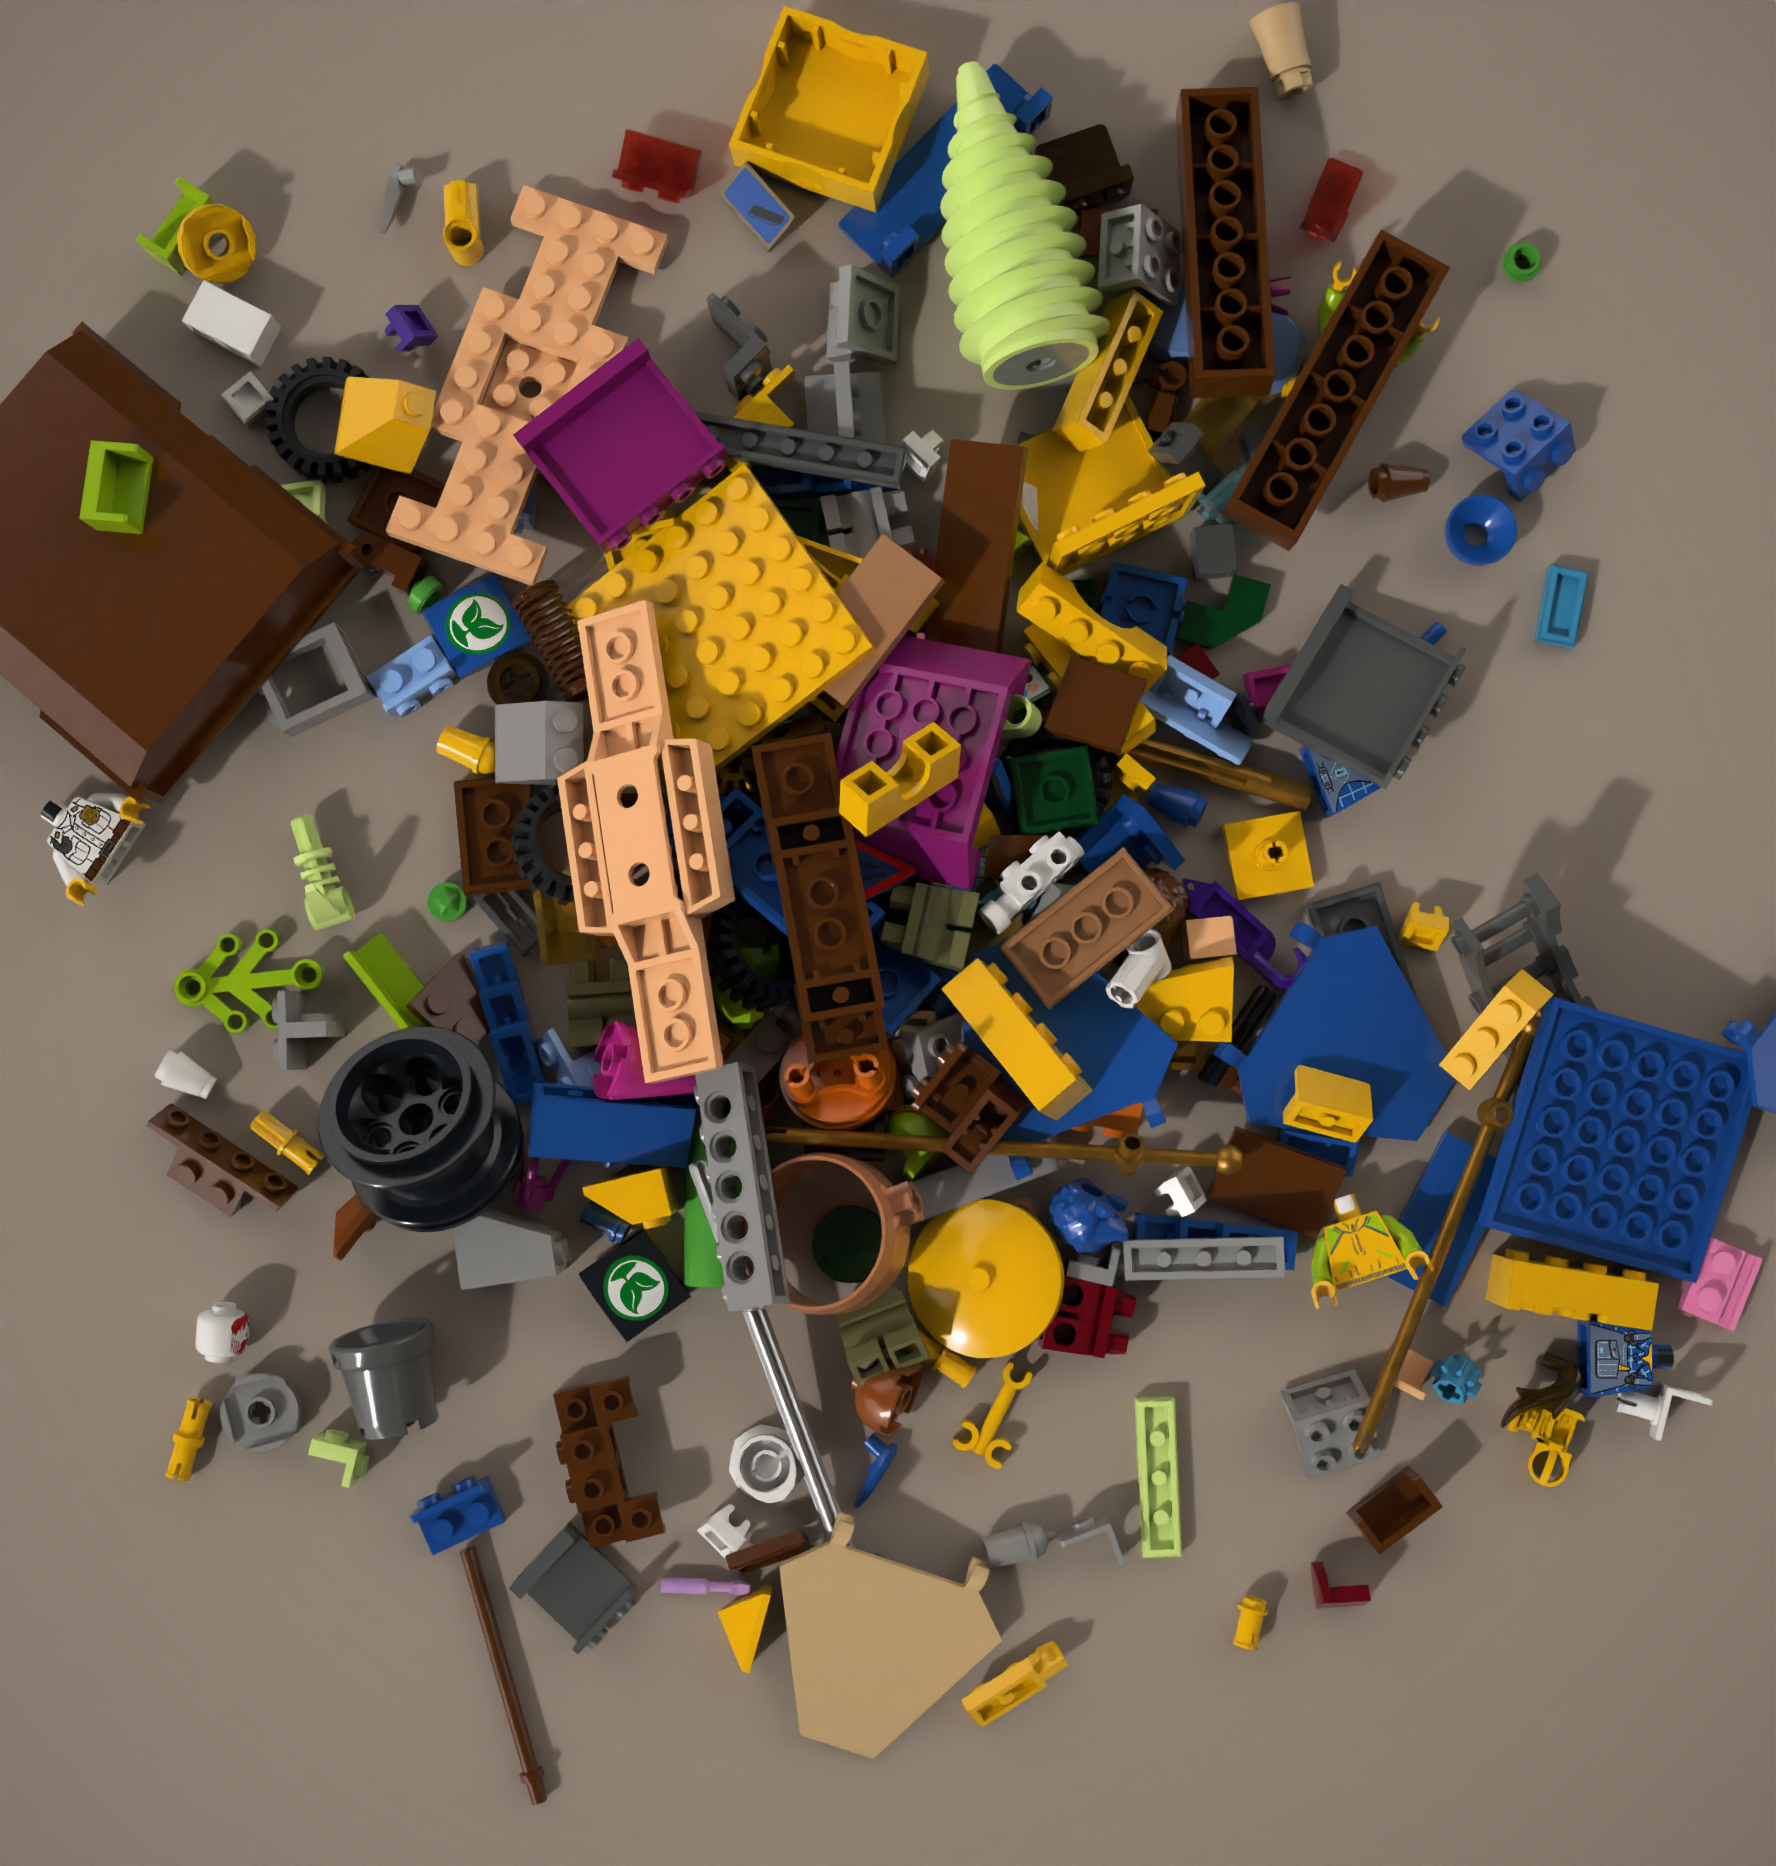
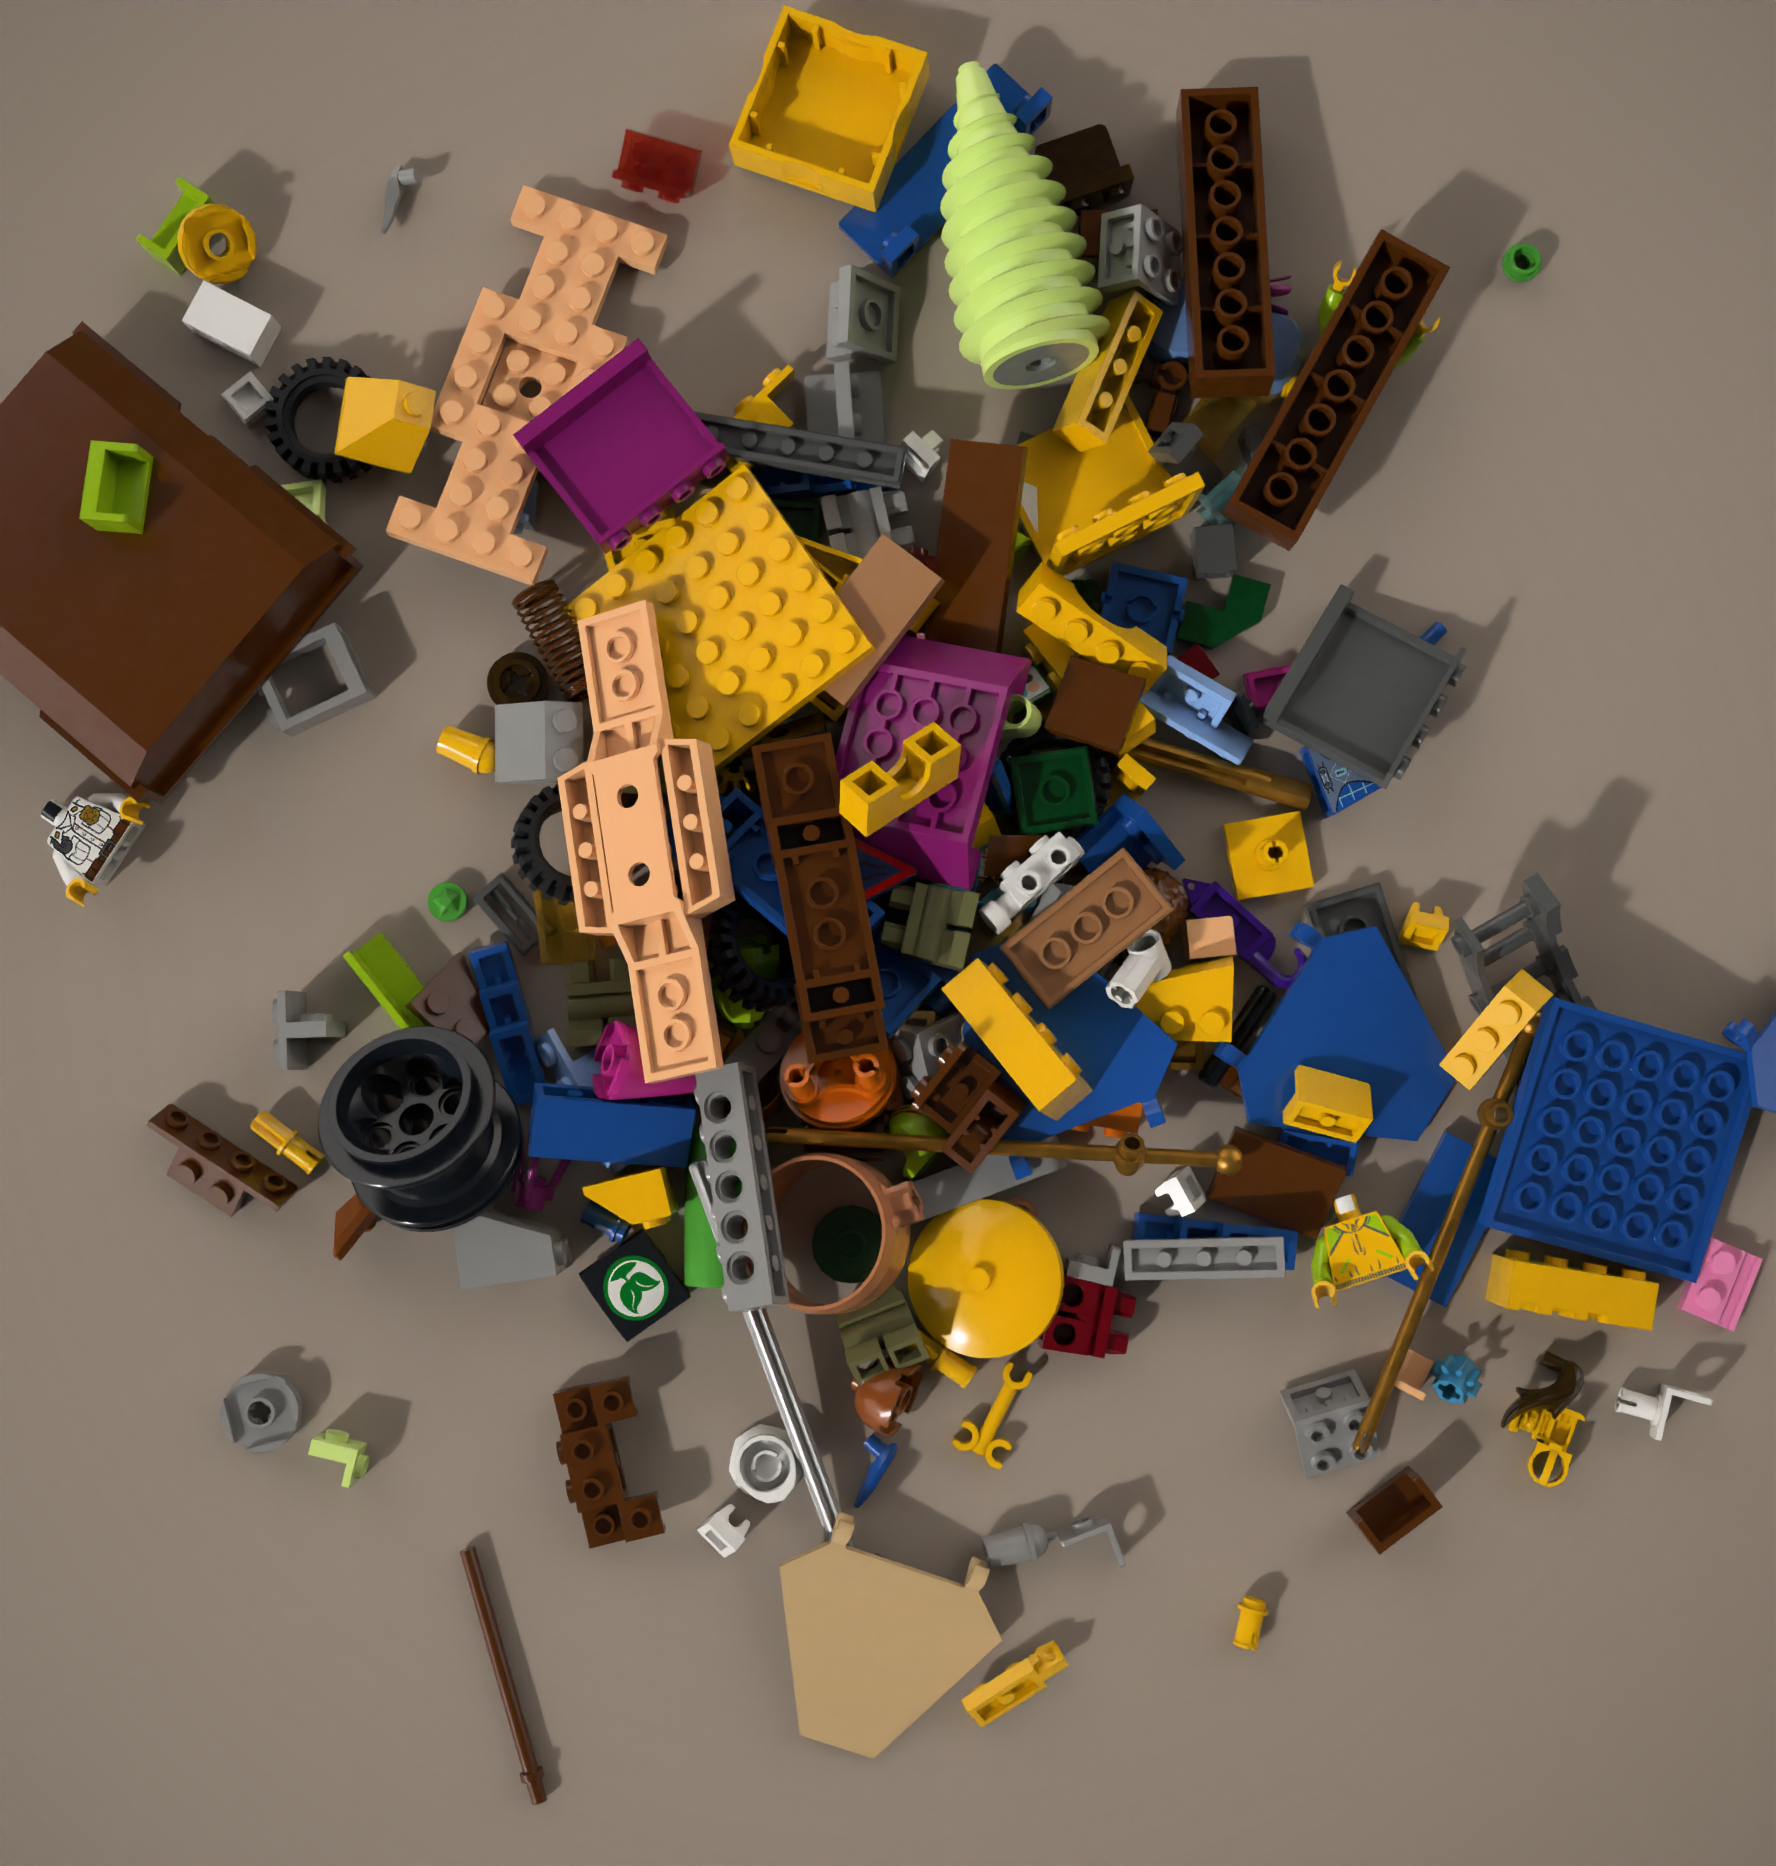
white cone [154,1050,218,1099] -> none
yellow pin [165,1397,213,1481] -> none
lime plant [173,929,326,1034] -> none
white head [195,1302,250,1363] -> none
yellowish green piece [291,815,355,931] -> none
dark grey piece [329,1318,439,1440] -> none
reddish brown tile [347,466,445,555] -> none
reddish brown leg [351,533,430,597] -> none
light blue bracket [366,635,457,718] -> none
dark purple tile [385,305,439,352] -> none
bright green tile [407,576,444,614] -> none
blue bracket [409,1475,507,1555] -> none
slope [422,573,532,680] -> none
yellow piece [443,180,484,266] -> none
reddish brown tile [454,777,534,897] -> none
dark grey panel [509,1522,637,1654] -> none
lavender piece [661,1577,750,1595] -> none
dark grey bracket [706,293,772,401] -> none
yellow slope [718,1584,773,1674] -> none
slope [719,162,798,252] -> none
reddish brown tile [725,1528,811,1577] -> none
blue animal [1048,1177,1129,1253] -> none
yellowish green tile [1135,1396,1182,1558] -> none
blue cone [1147,783,1208,828] -> none
tan plant [1249,2,1314,99] -> none
clear red bracket [1299,158,1363,243] -> none
dark red tile [1311,1561,1371,1609] -> none
reddish brown cone [1368,463,1430,502] -> none
blue piece [1445,494,1517,566] -> none
blue bracket [1462,389,1576,502] -> none
dark azure tile [1533,565,1589,649] -> none
torso [1577,1318,1674,1397] -> none

